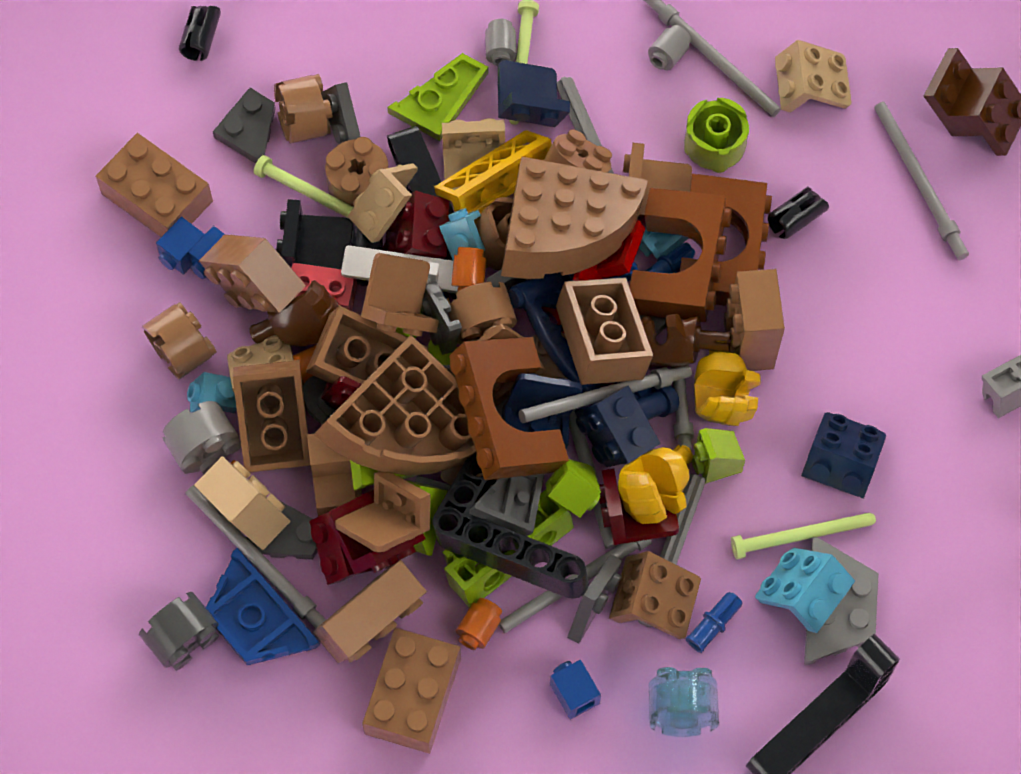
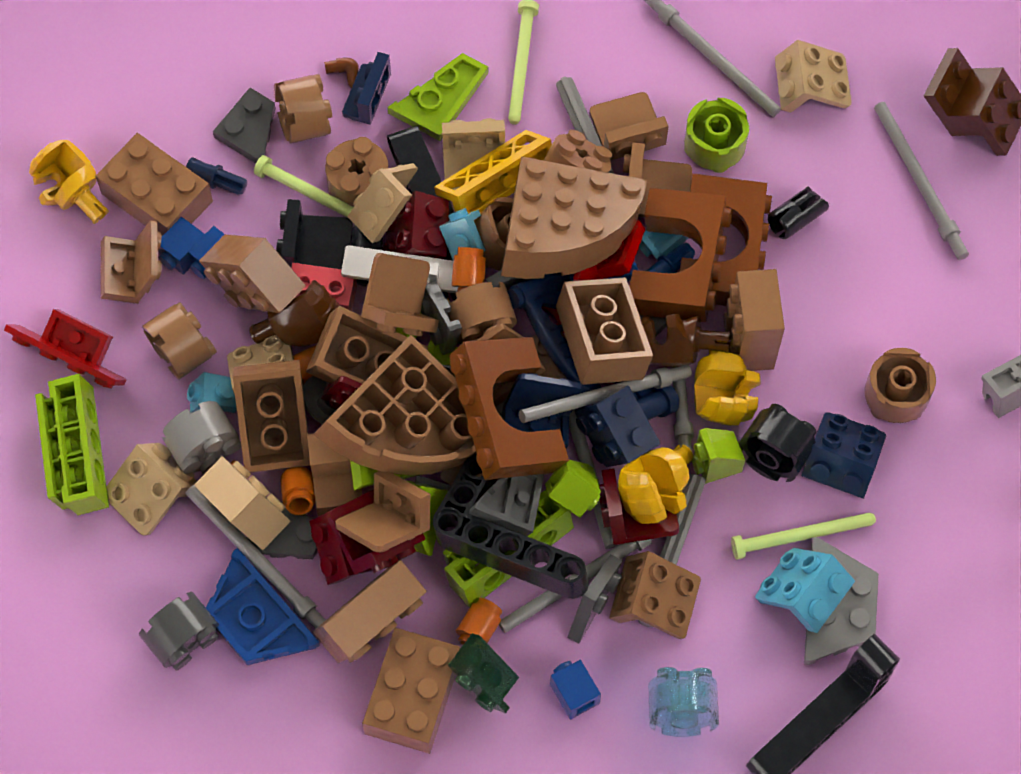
black arm [179,6,221,61] -> none
dark grey wing [321,82,361,144] -> none
light grey brick [485,19,516,66] -> none
dark blue bracket [498,60,570,127] -> none
light grey brick [648,25,691,70] -> none
blue axle [685,592,743,653] -> none
none -> red bracket [4,309,127,389]
none -> yellow piece [29,140,109,224]
none -> lime brick [35,374,109,515]
none -> medium nougat bracket [101,220,162,304]
none -> tan bracket [106,443,197,535]
none -> dark blue axle [186,157,248,195]
none -> orange brick [280,467,315,515]
none -> dark orange animal [324,57,359,89]
none -> dark blue bracket [342,52,391,125]
none -> clear green bracket [448,633,519,714]
none -> medium nougat bracket [589,92,669,161]
none -> black brick [739,404,816,482]
none -> medium nougat brick [865,348,936,423]

